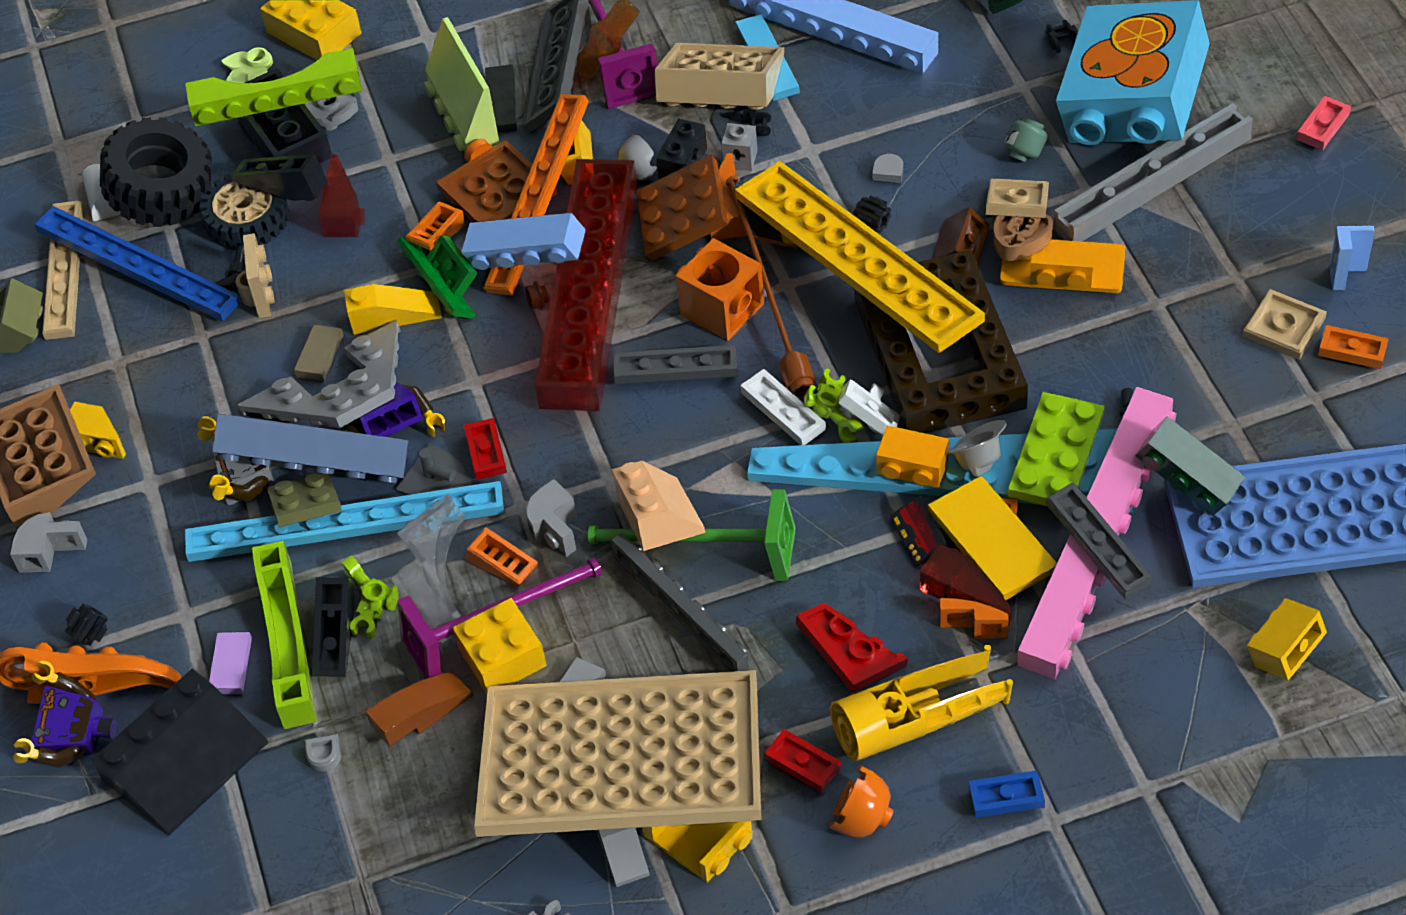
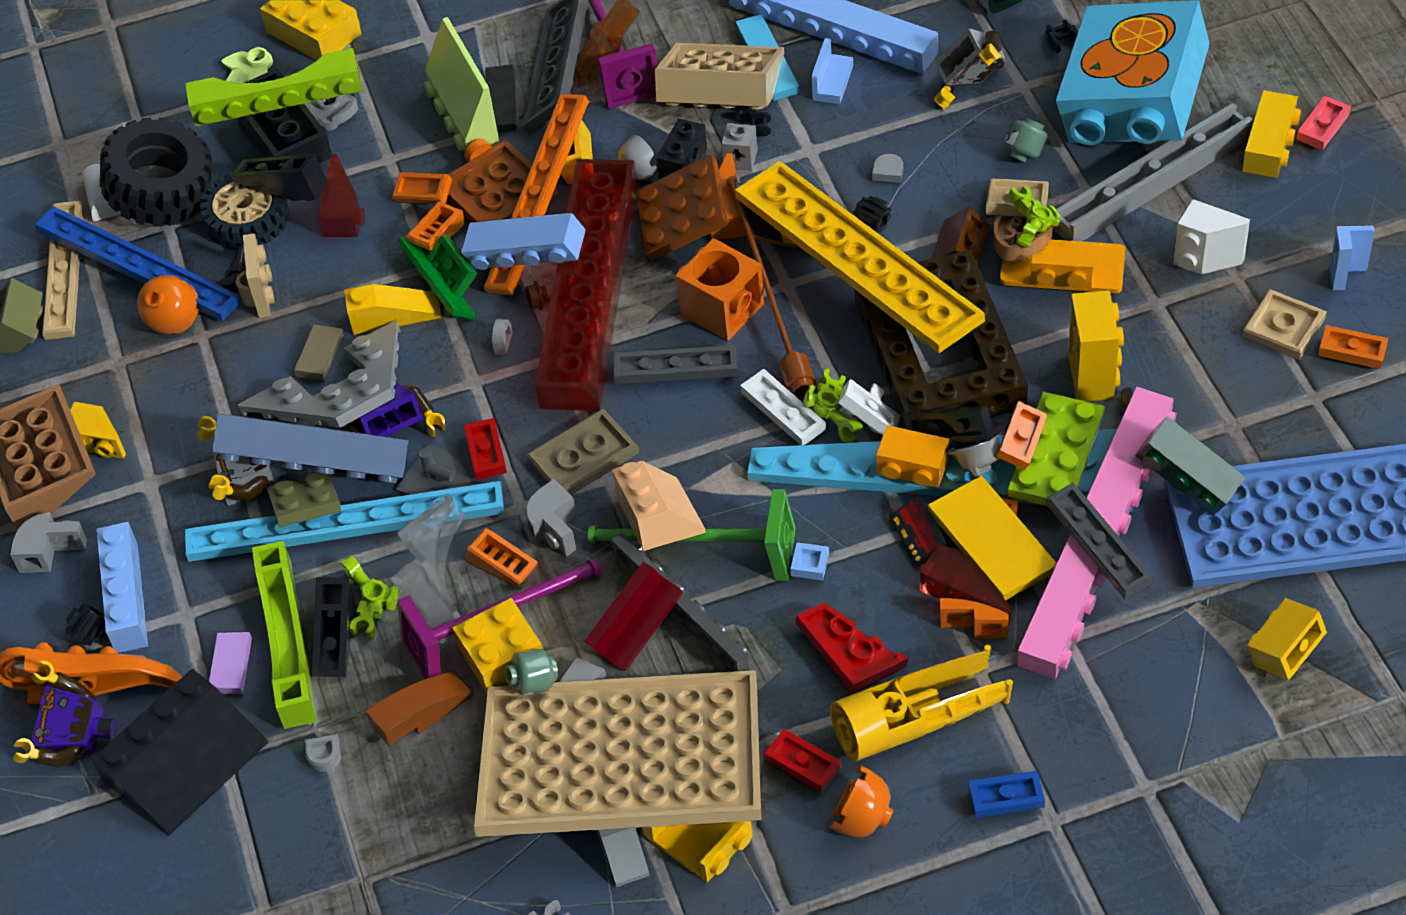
none -> light blue brick [97,522,148,653]
none -> orange cylinder [137,275,199,335]
none -> orange tile [392,172,452,204]
none -> light grey tile [492,318,513,356]
none -> sand green head [505,649,558,695]
none -> dark tan tile [526,408,640,495]
none -> dark red panel [584,561,683,671]
none -> light blue plate [790,542,829,581]
none -> light blue panel [811,38,854,104]
none -> black panel [903,406,1008,443]
none -> torso [934,29,1005,110]
none -> plate [996,401,1048,470]
none -> lime piece [1007,186,1060,248]
none -> yellow brick [1068,290,1124,402]
none -> white slope [1173,199,1250,274]
none -> yellow brick [1242,90,1301,178]

